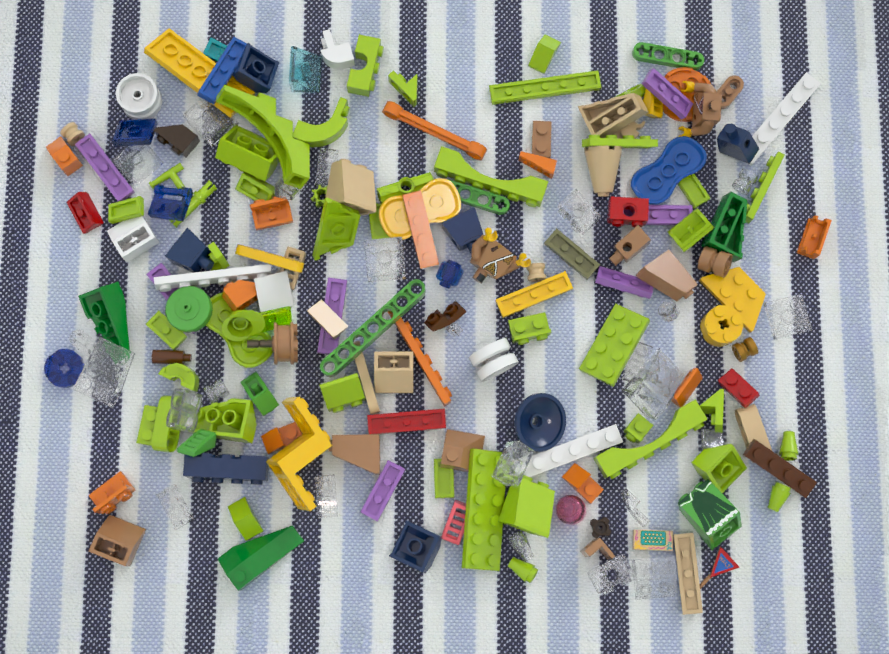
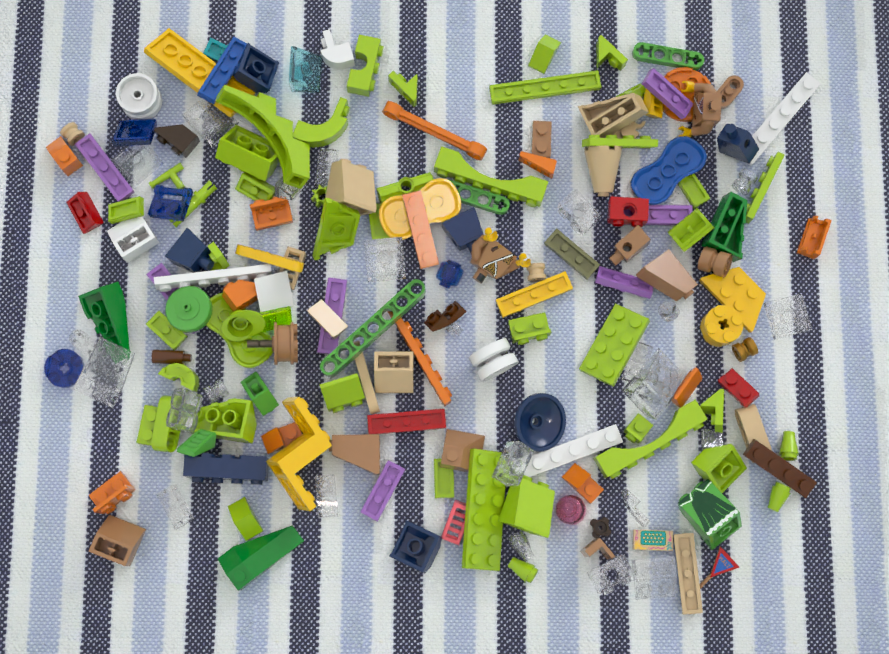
none -> lime slope [596,35,628,71]

